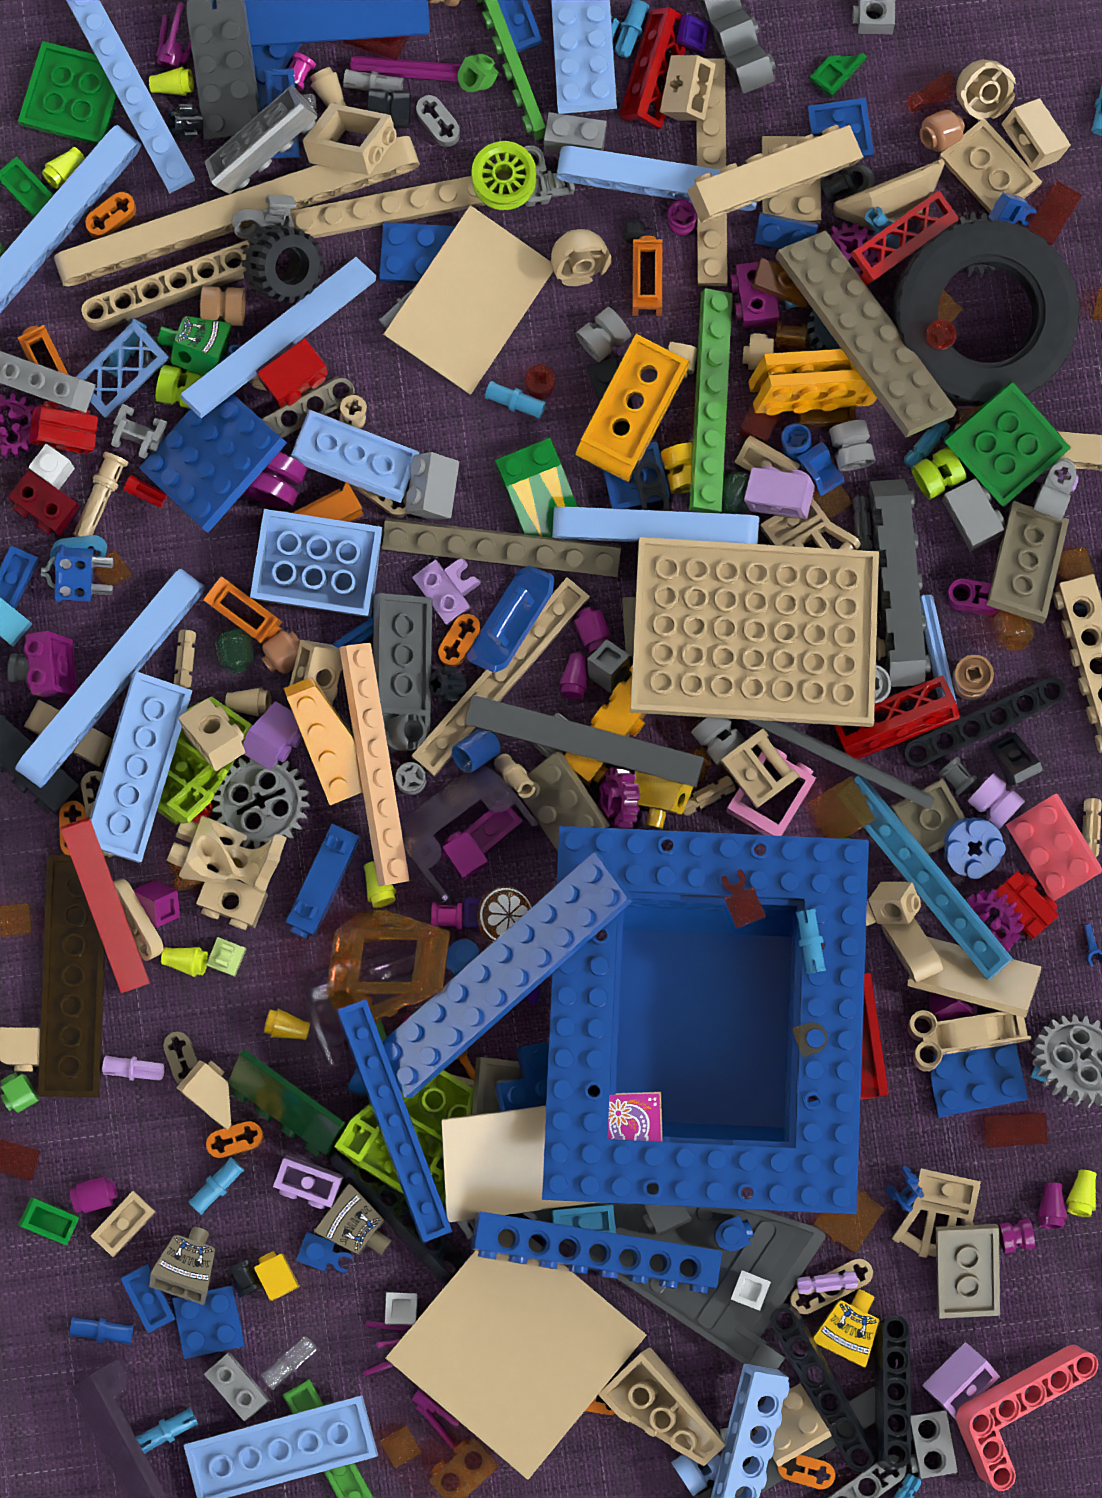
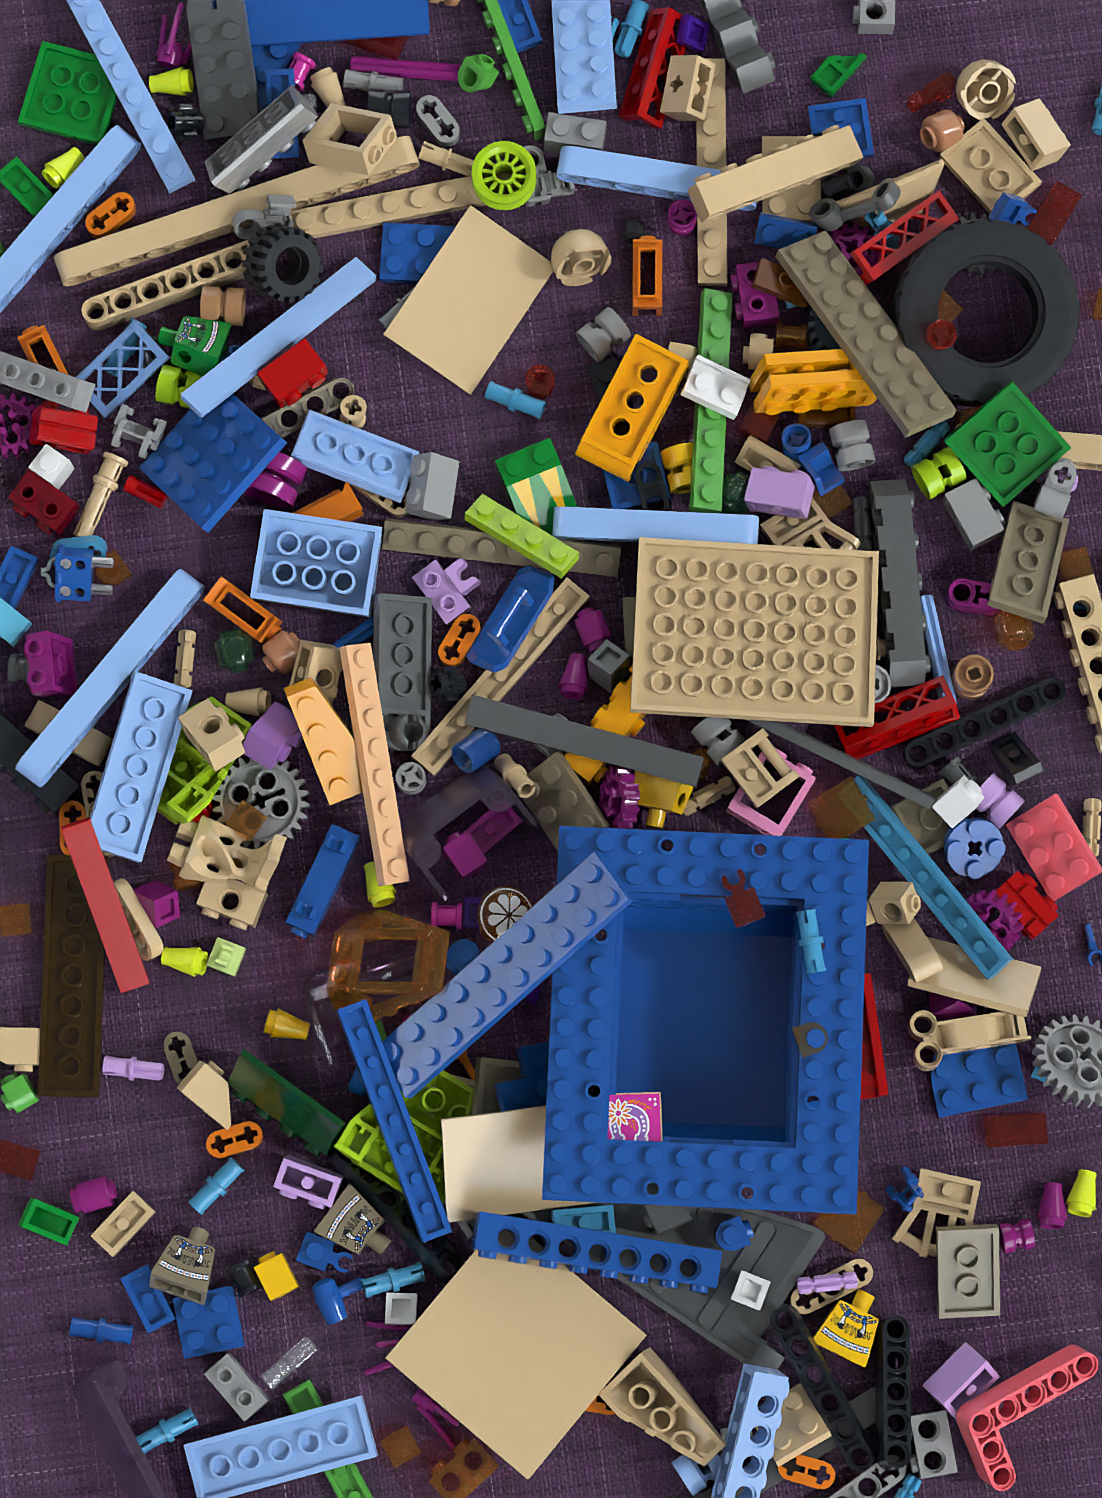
none -> clear orange tile [225,799,268,842]
none -> blue piece [312,1277,362,1325]
none -> dark azure pin [361,1262,425,1298]
none -> tan axle [418,141,474,176]
none -> lime plate [465,494,579,579]
none -> white plate [680,355,751,420]
none -> dark grey piece [809,178,901,231]
none -> white brick [932,775,985,828]

